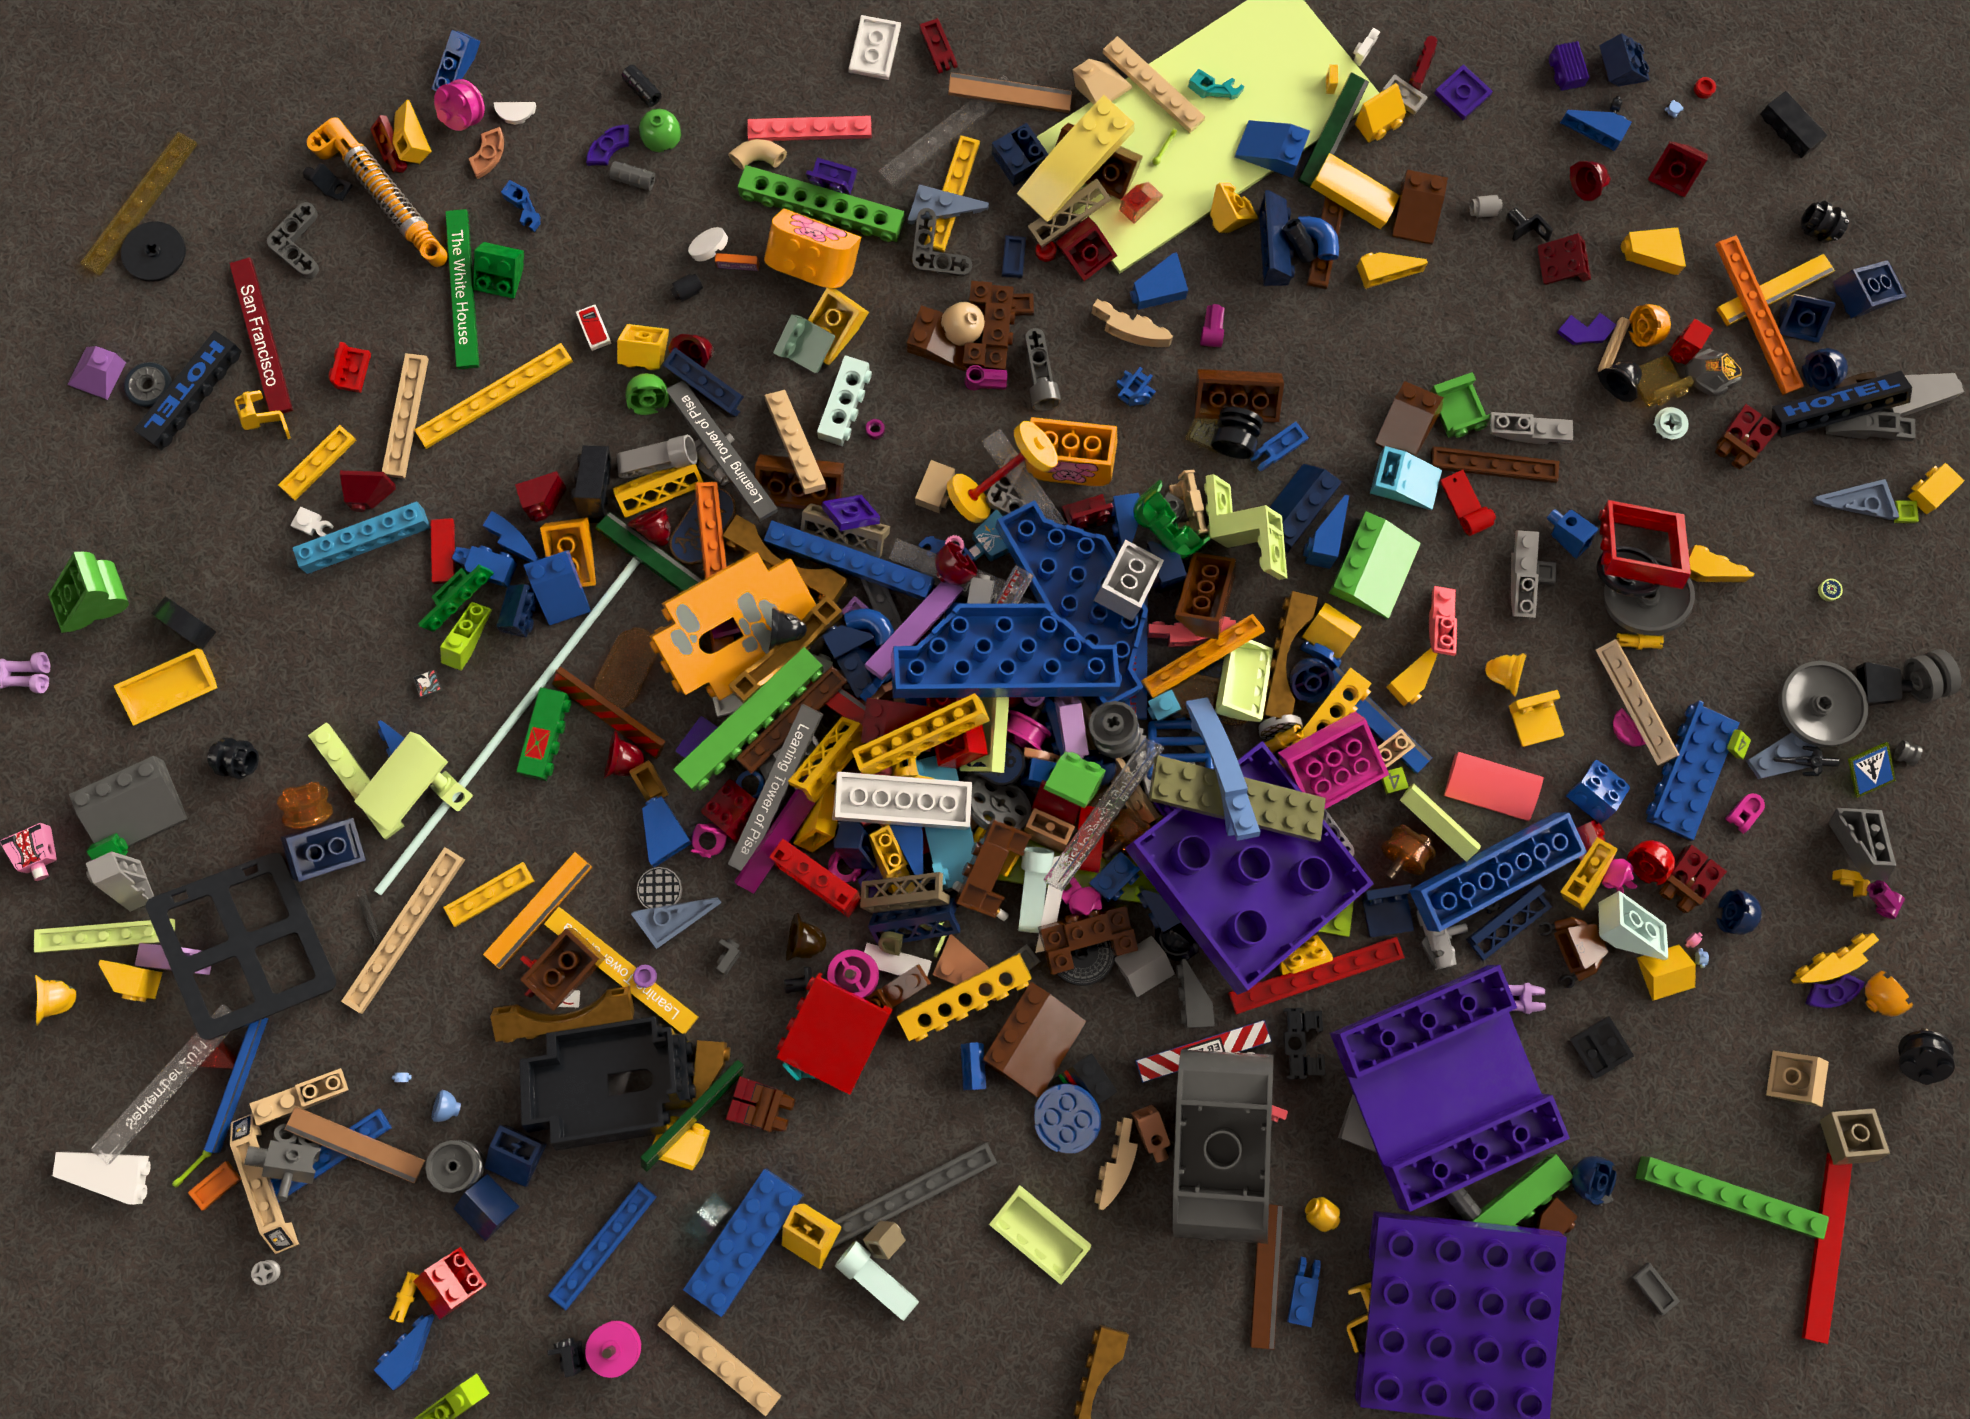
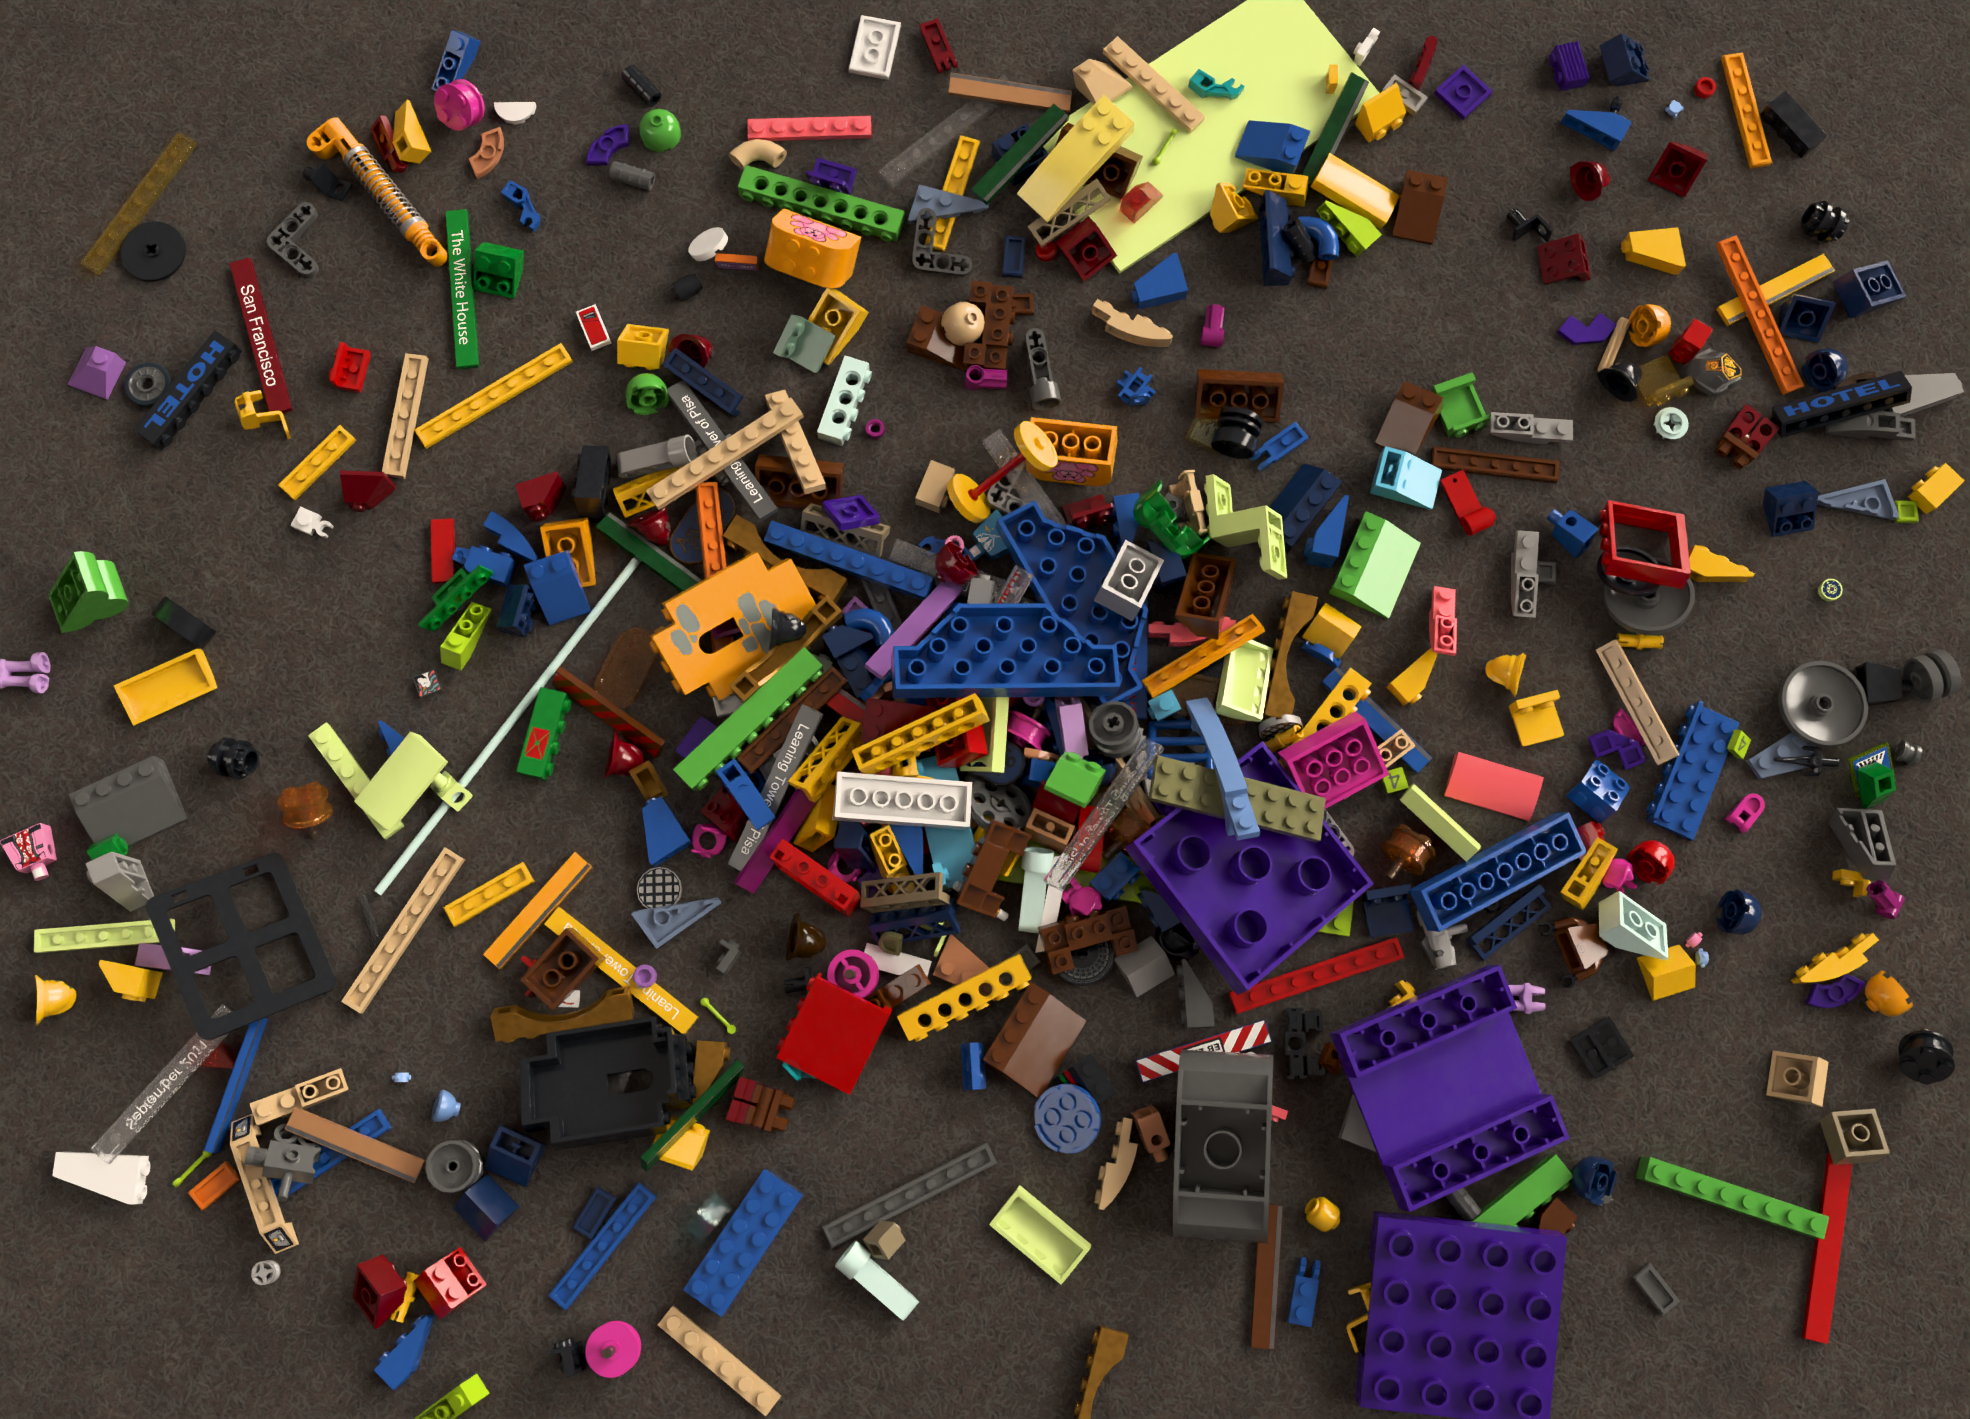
dark blue slope [280,818,366,882] -> none
dark azure brick [292,502,431,574] -> none
yellow slope [782,1204,842,1269] -> none
yellow bracket [1279,935,1333,975] -> none
dark blue cylinder [1289,658,1335,703] -> none
yellow slope [1357,252,1428,289] -> none
light grey brick [1469,195,1502,218] -> none
dark red hips [1659,845,1727,913] -> none
none -> dark red slope [352,1254,407,1329]
none -> dark blue tile [572,1186,617,1240]
none -> tan plate [646,398,804,510]
none -> lime hinge [700,998,736,1034]
none -> blue slope [716,758,776,831]
none -> dark green tile [971,104,1069,205]
none -> yellow slope [1242,168,1308,207]
none -> lime slope [1316,200,1382,257]
none -> reddish brown tile [1318,1043,1342,1074]
none -> yellow bracket [1386,980,1415,1009]
none -> dark purple tile [1587,729,1647,770]
none -> light orange tile [1721,53,1772,168]
none -> dark blue slope [1763,481,1819,537]
none -> green slope [1857,762,1896,809]

